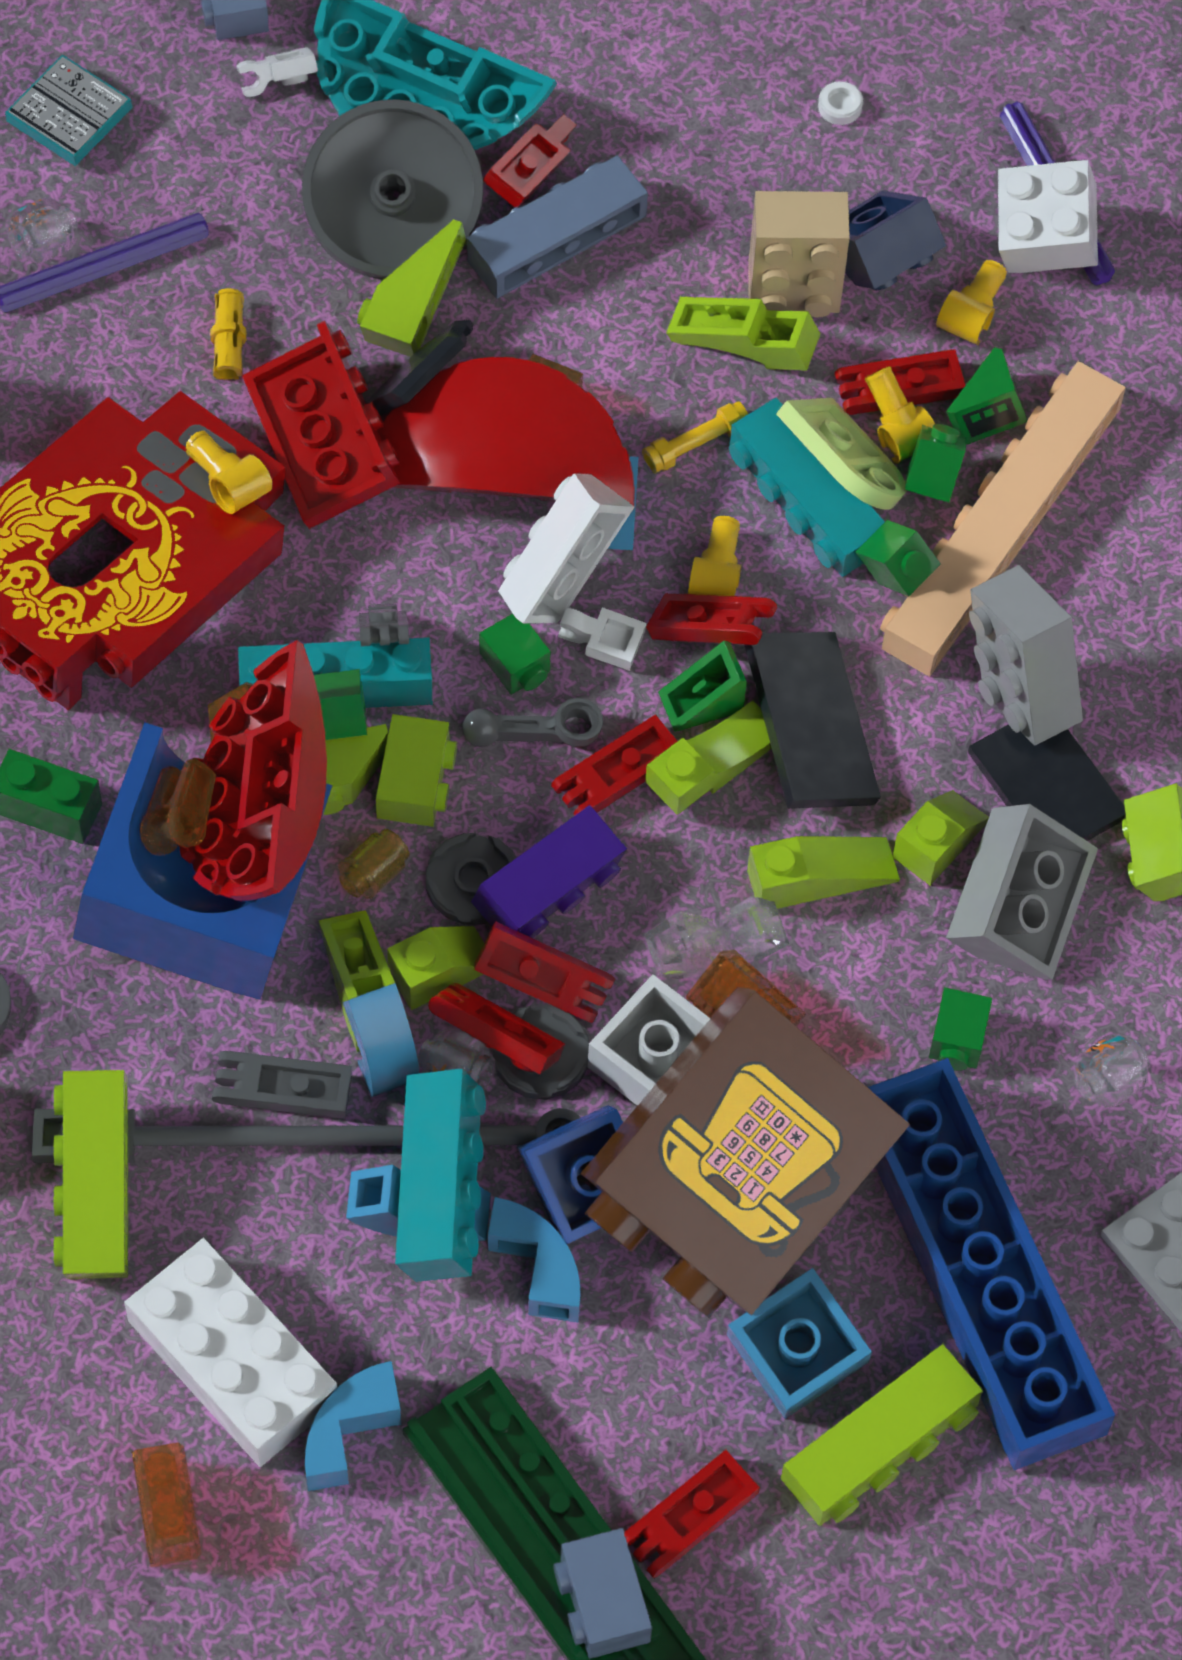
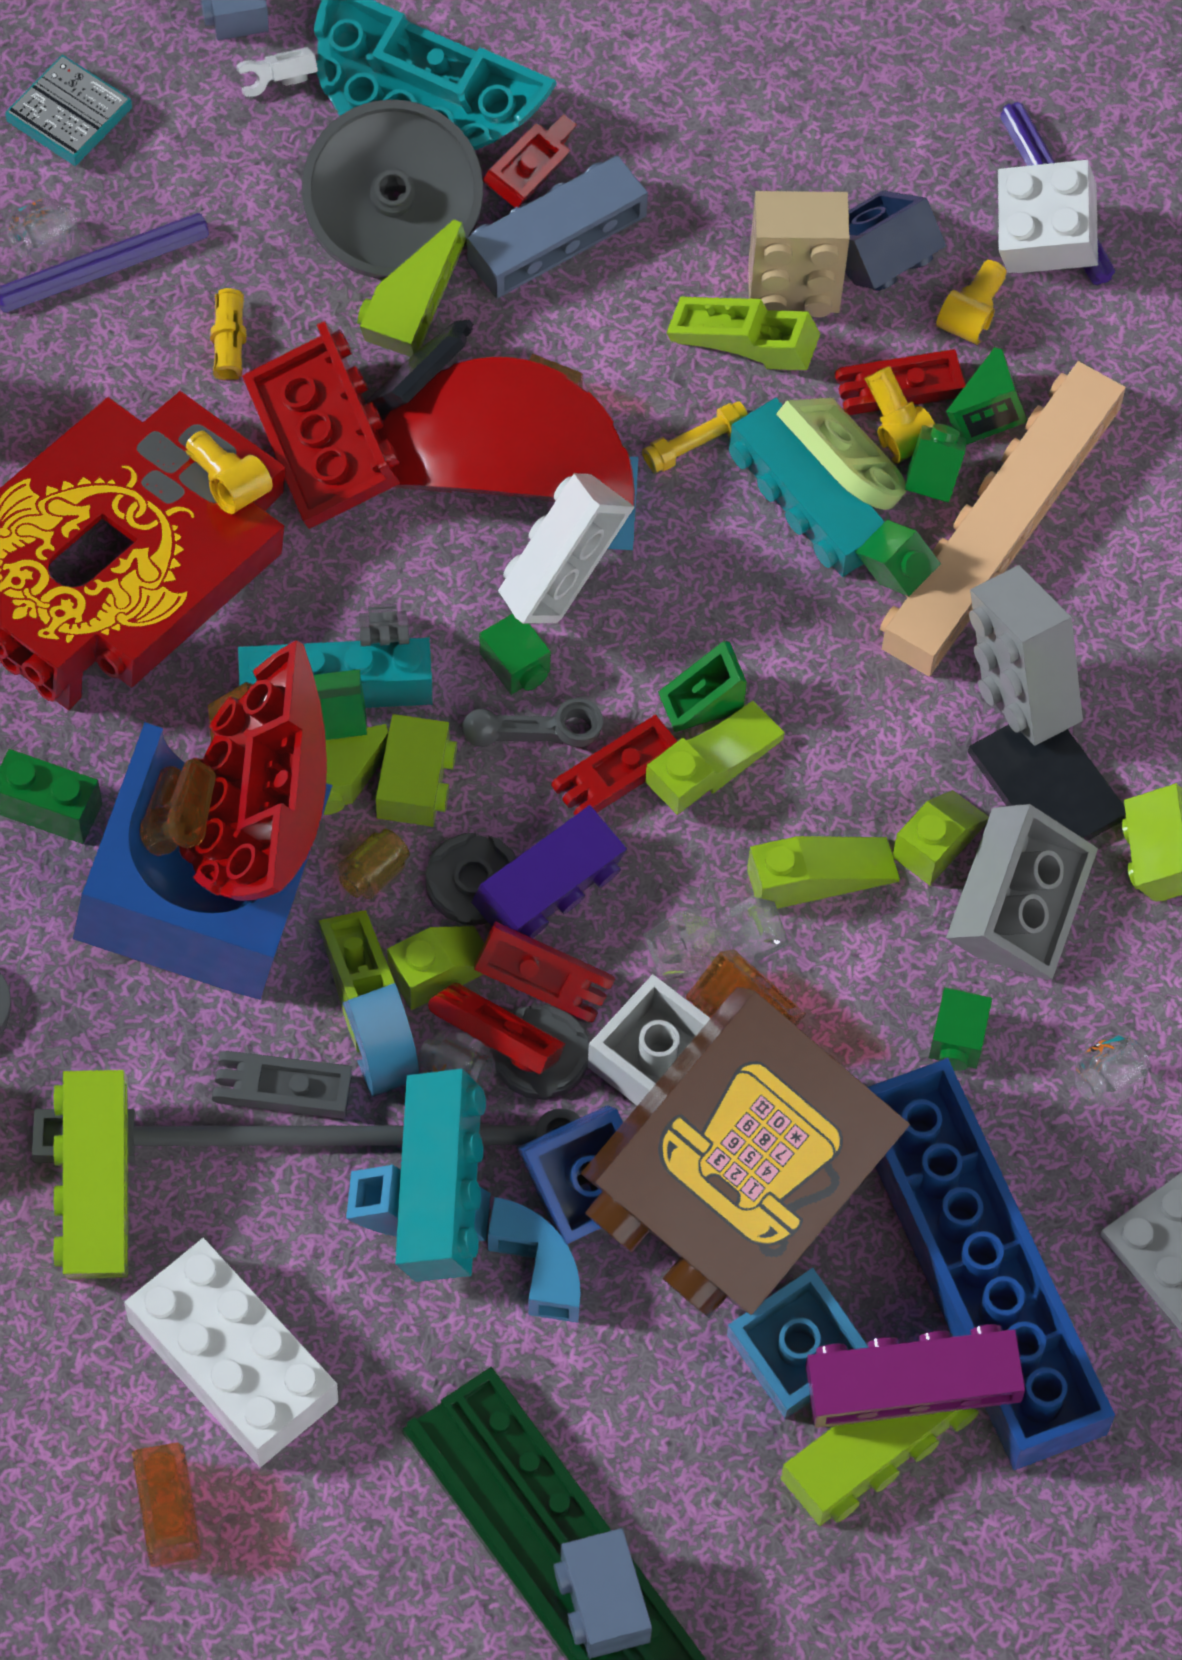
dark azure brick [305,1361,401,1491] -> none
white plate [558,608,647,671] -> none
red hinge [624,1449,760,1579] -> none
red hinge [646,593,778,645] -> none
yellow pin [688,516,741,596] -> none
black tile [744,632,881,809] -> none
white tile [818,81,863,125] -> none
none -> magenta brick [806,1324,1025,1428]

